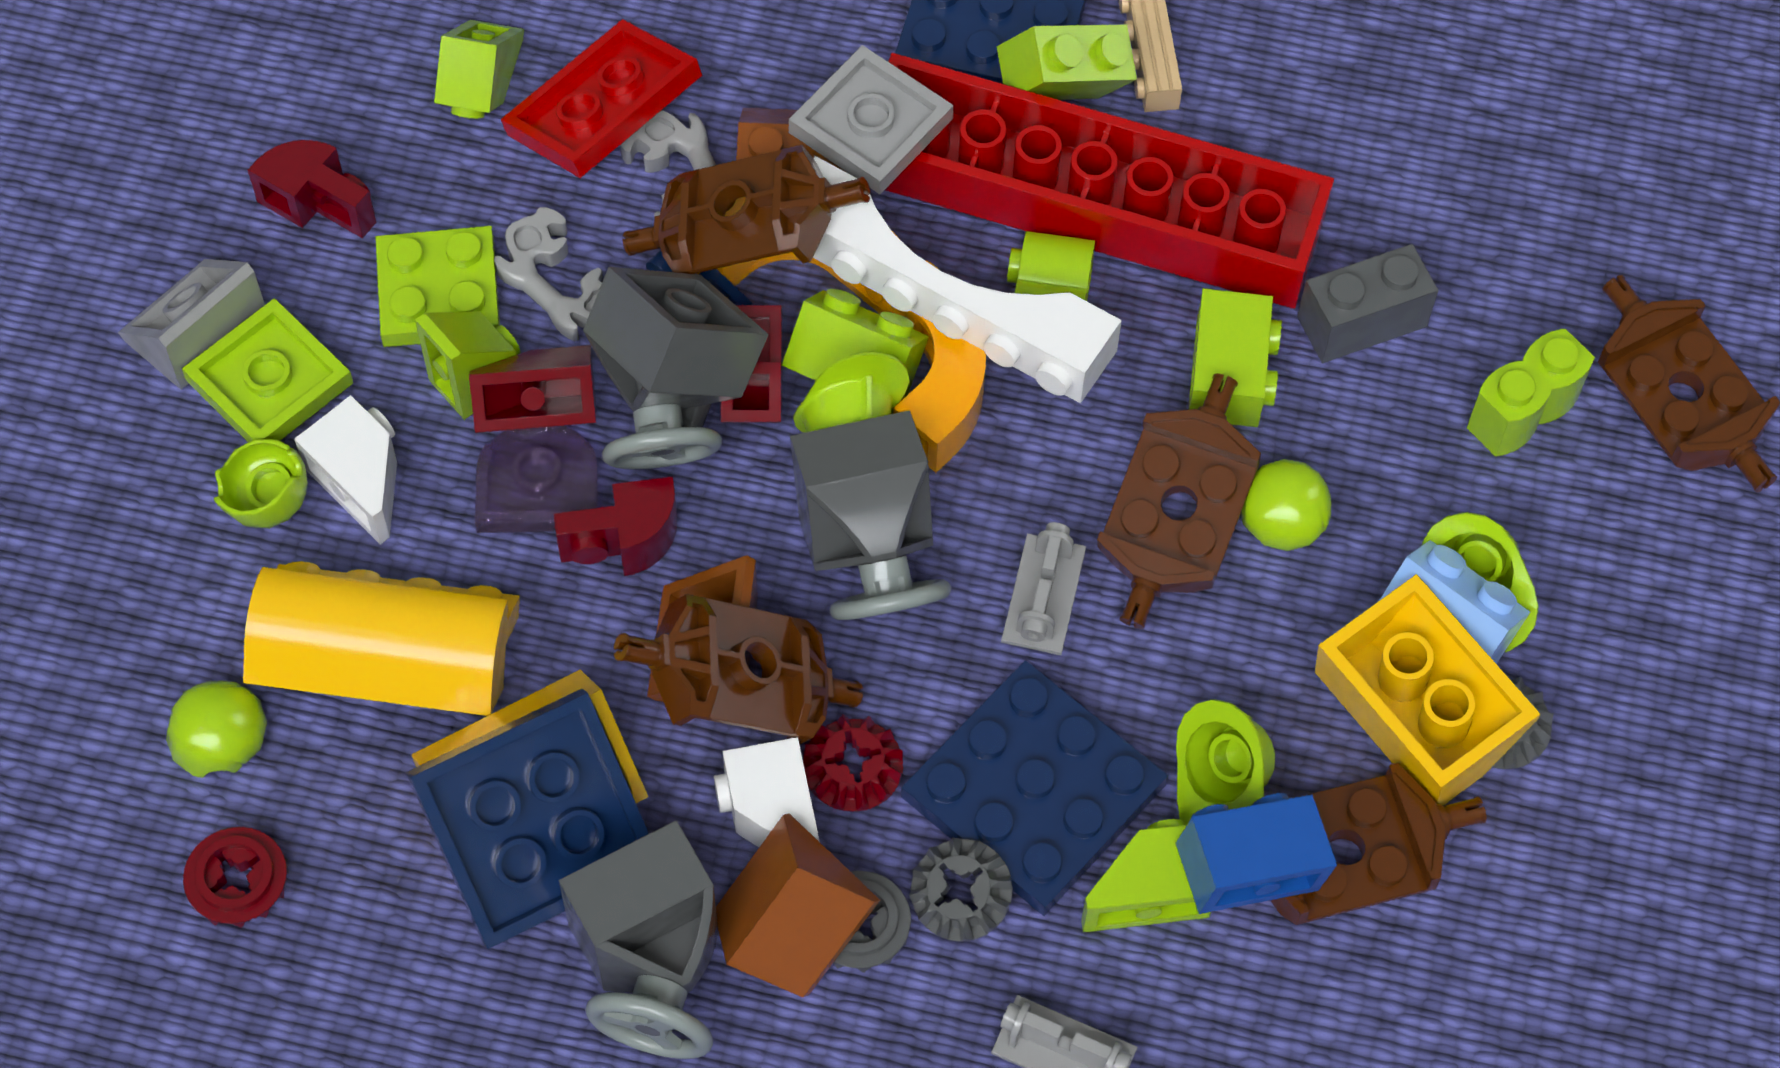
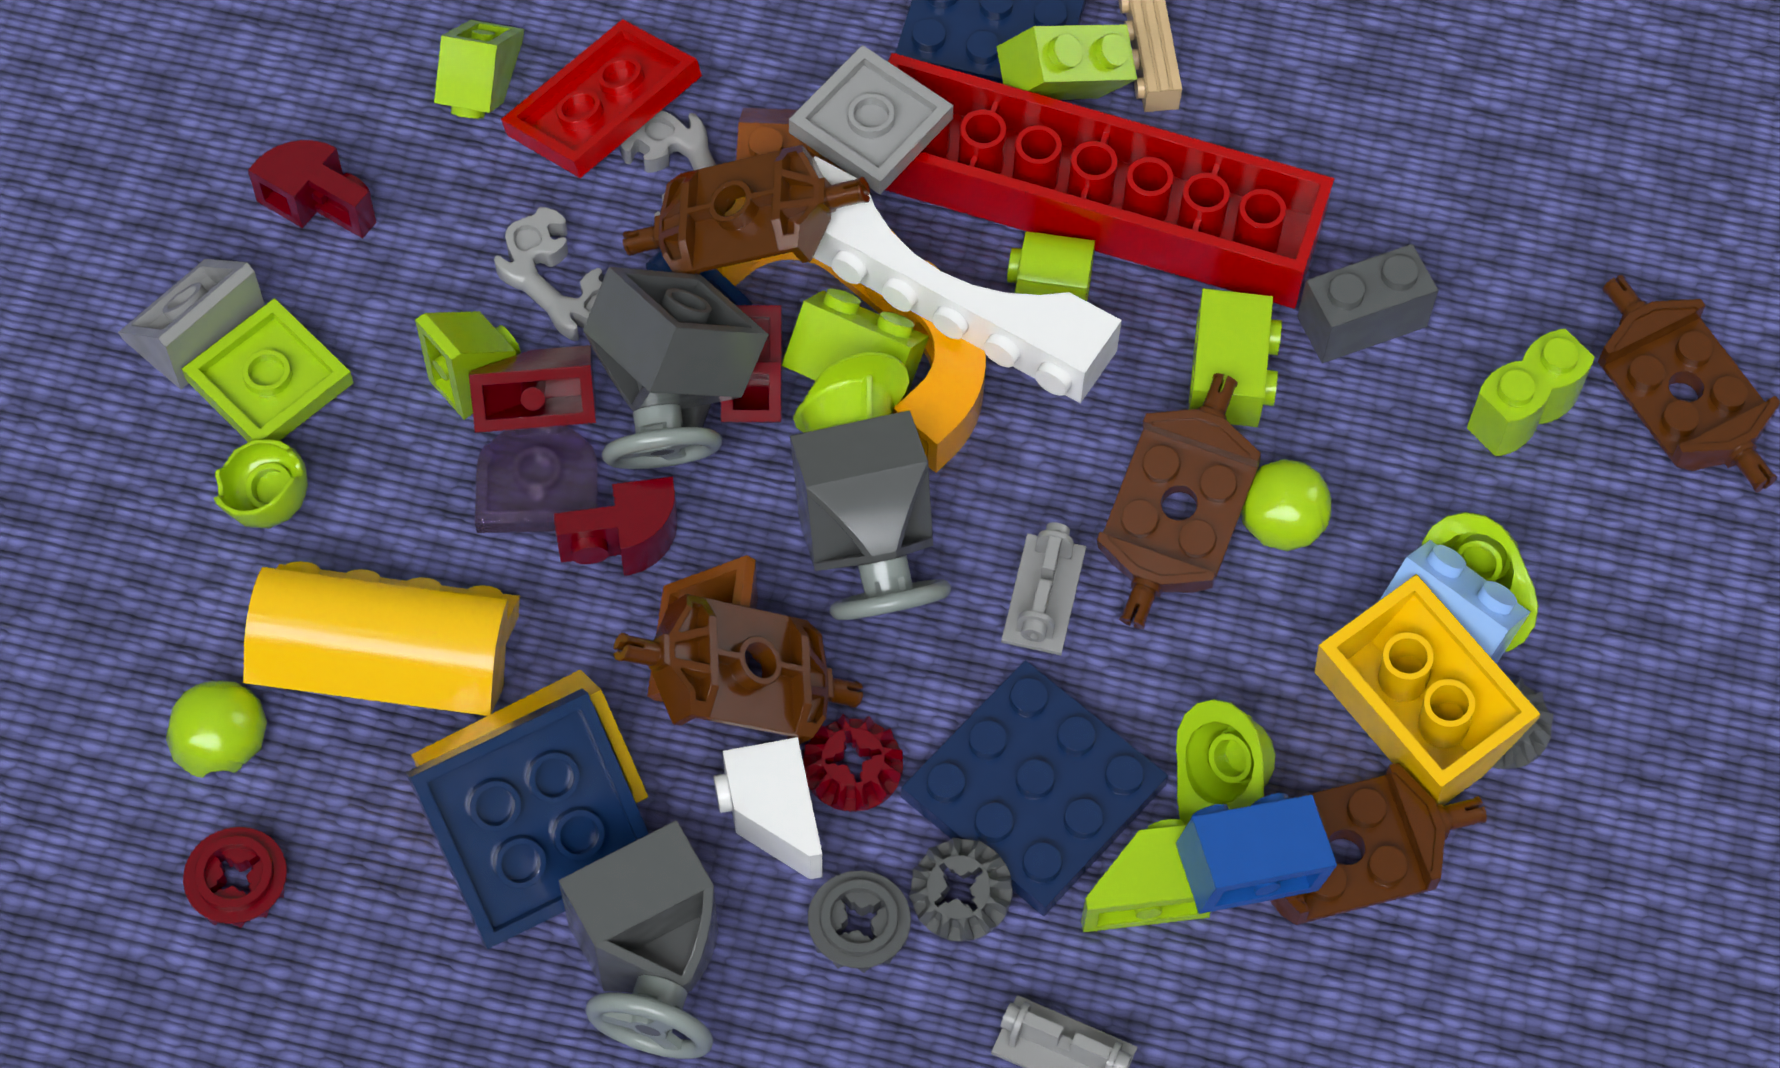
white slope [294,395,397,545] -> none
lime plate [375,226,500,347] -> none
dark orange slope [716,813,880,997] -> none

